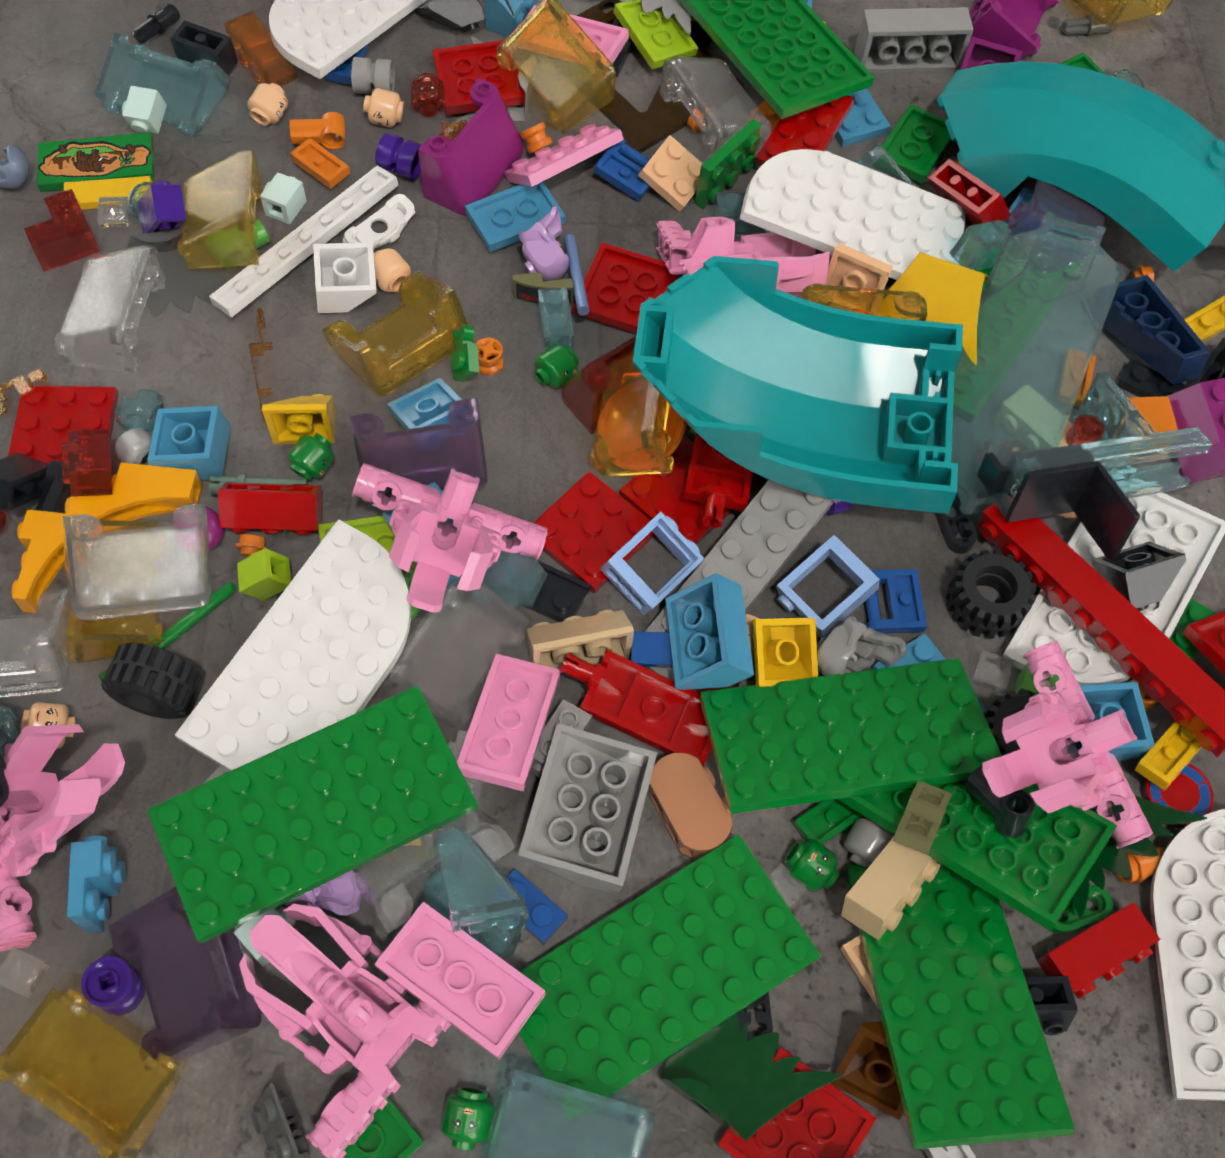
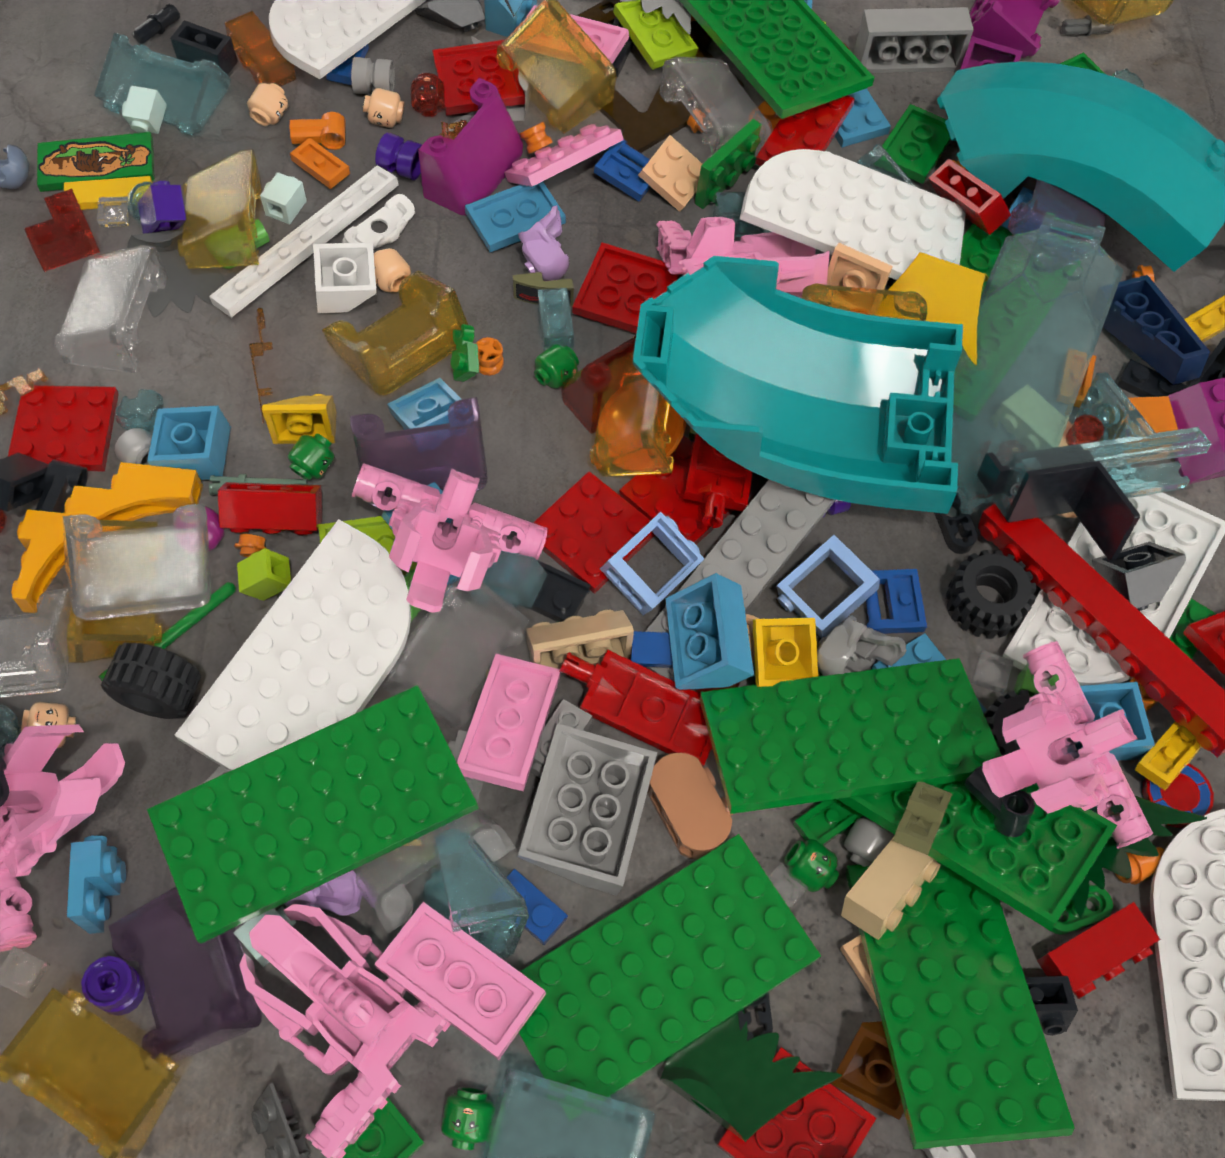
clear red brick [62,429,113,497] -> none
medium blue bar [564,234,590,315] -> none
clear light blue brick [949,220,1018,271] -> none

